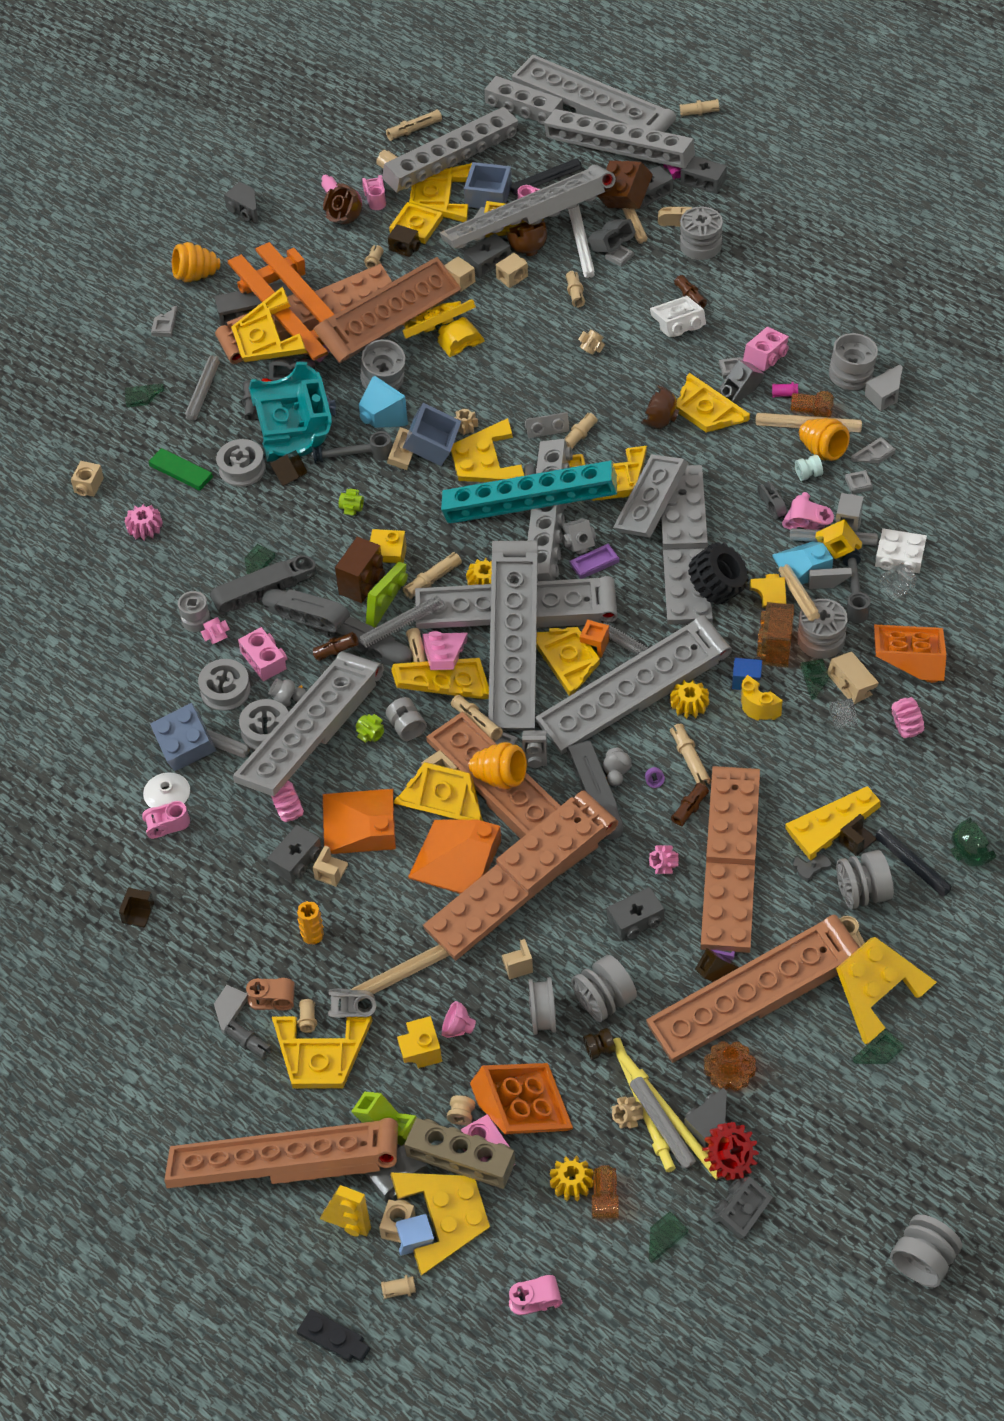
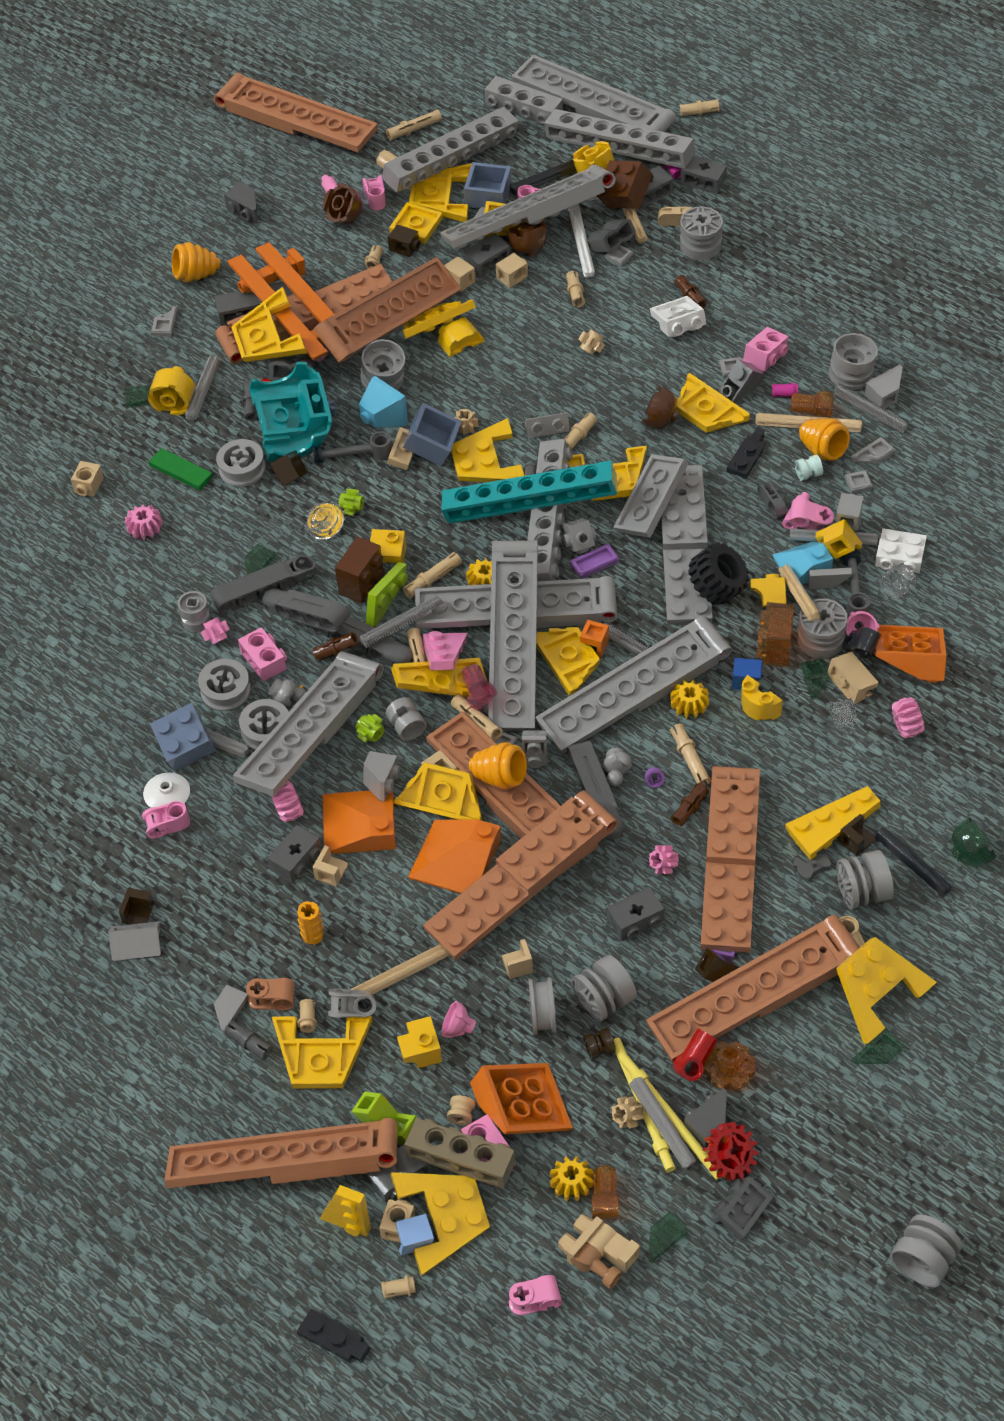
none -> light grey panel [108,921,161,961]
none -> yellow brick [148,366,196,415]
none -> nougat hinge [214,73,378,152]
none -> clear piece [306,502,346,541]
none -> light grey slope [363,751,400,801]
none -> clear pink piece [462,664,497,711]
none -> tan hips [558,1214,640,1289]
none -> yellow brick [573,141,615,173]
none -> red piece [673,1028,718,1081]
none -> black hinge [726,427,766,479]
none -> light grey axle [833,383,909,434]
none -> black piece [844,627,881,658]
none -> bright pink piece [846,611,879,636]

